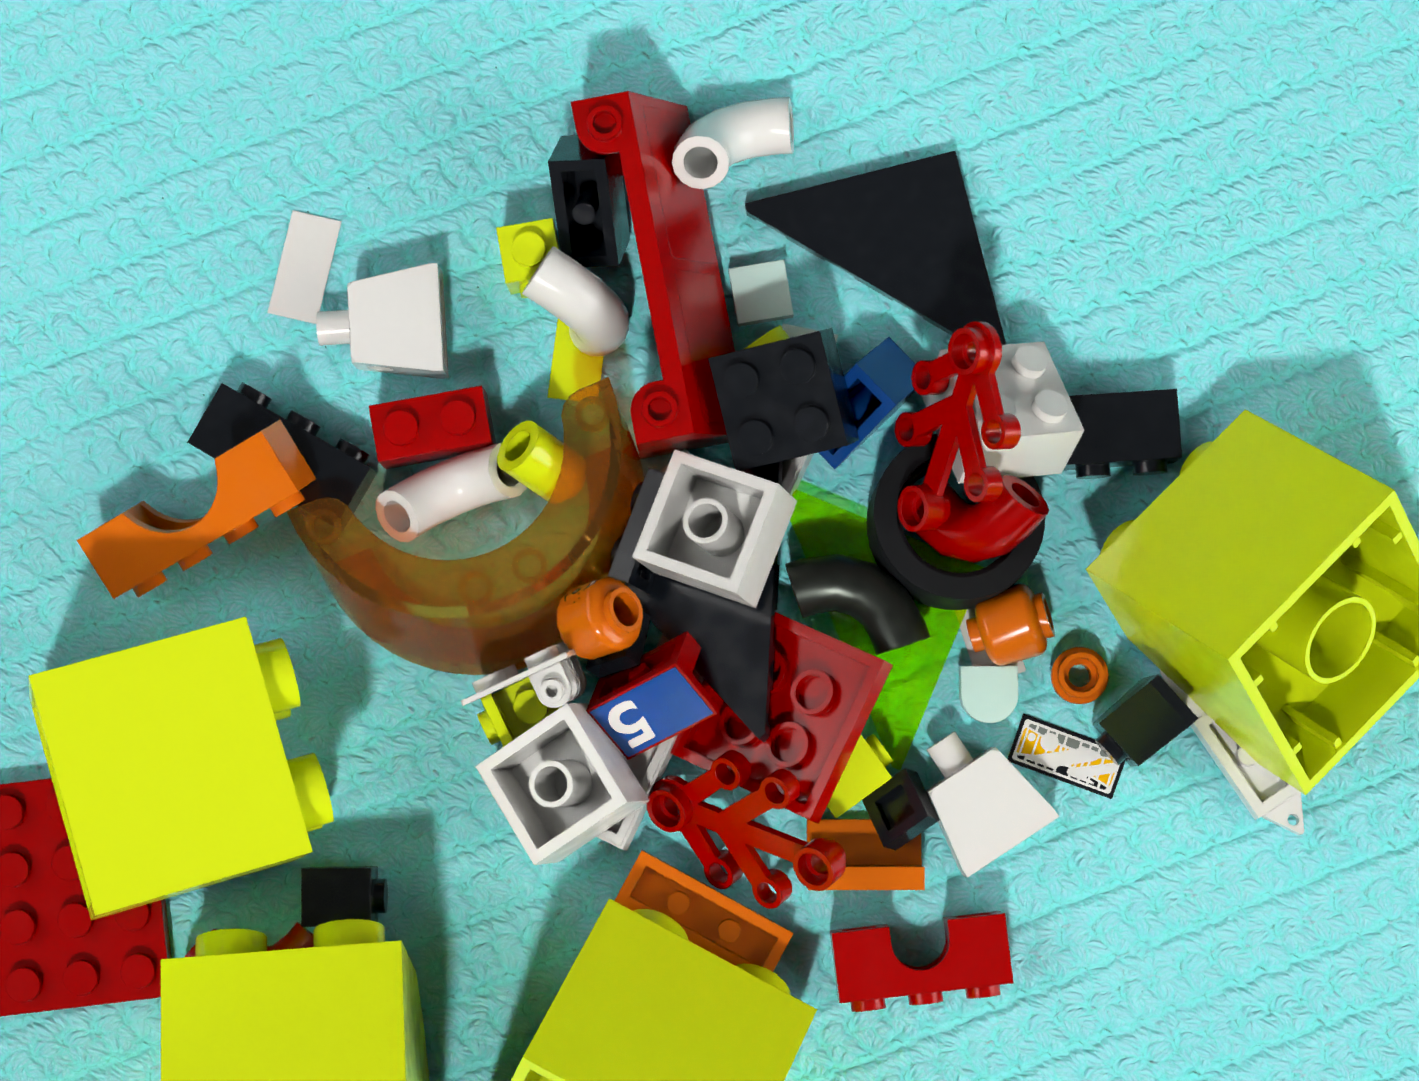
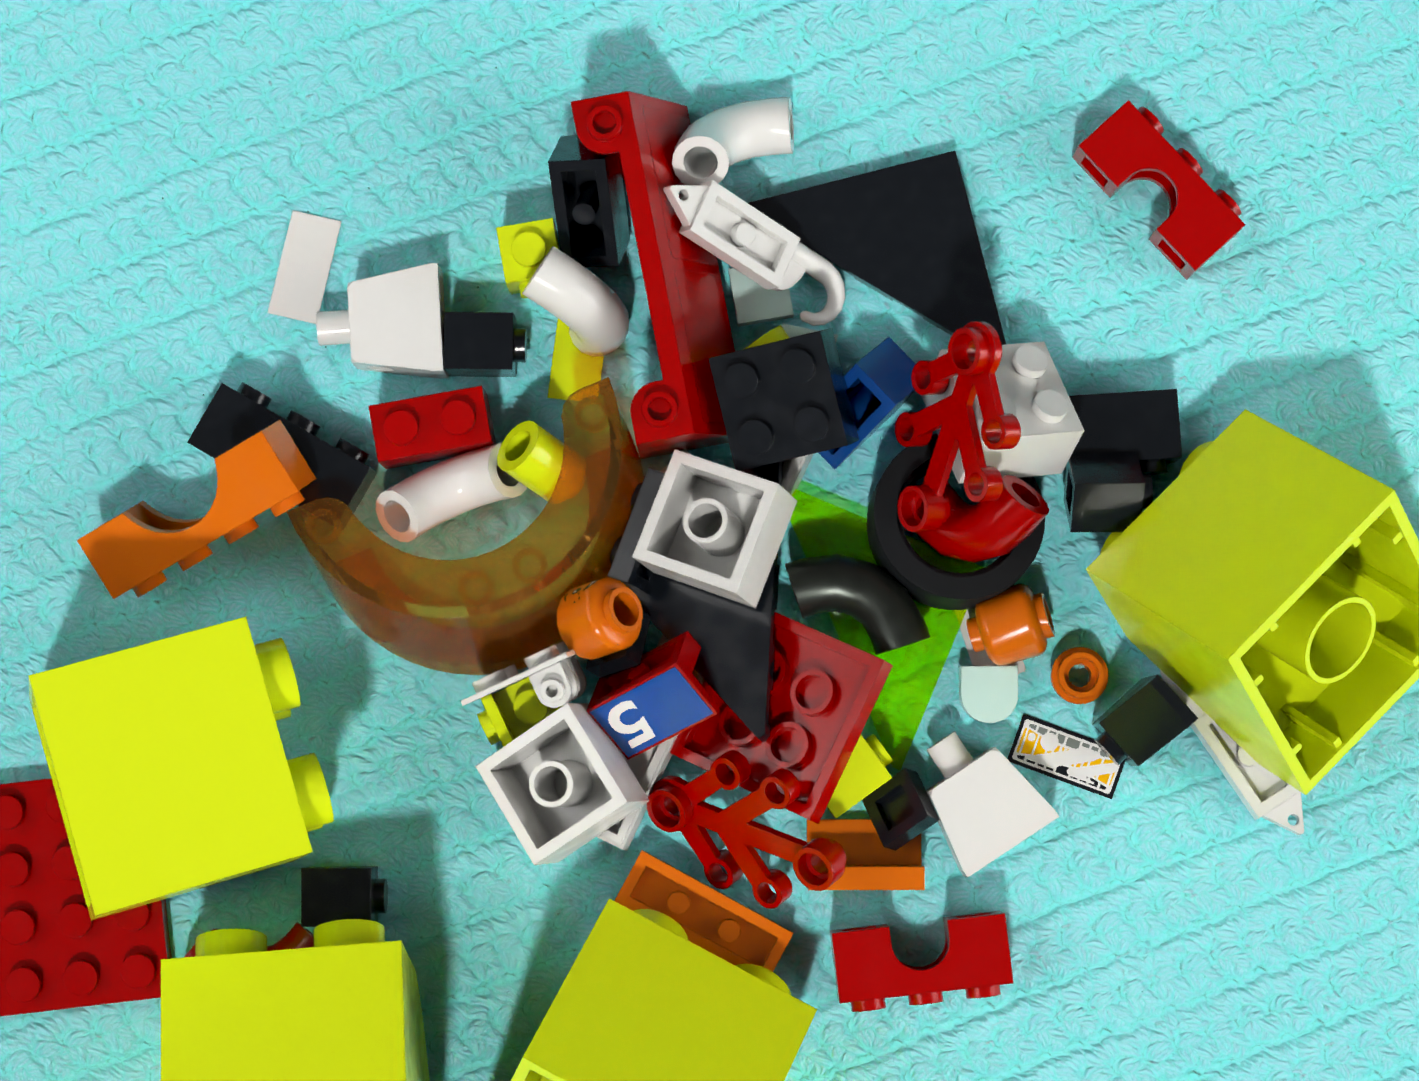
none -> black brick [444,312,527,377]
none -> white plate [663,180,845,326]
none -> black brick [1064,452,1153,532]
none -> red arch [1072,100,1245,280]

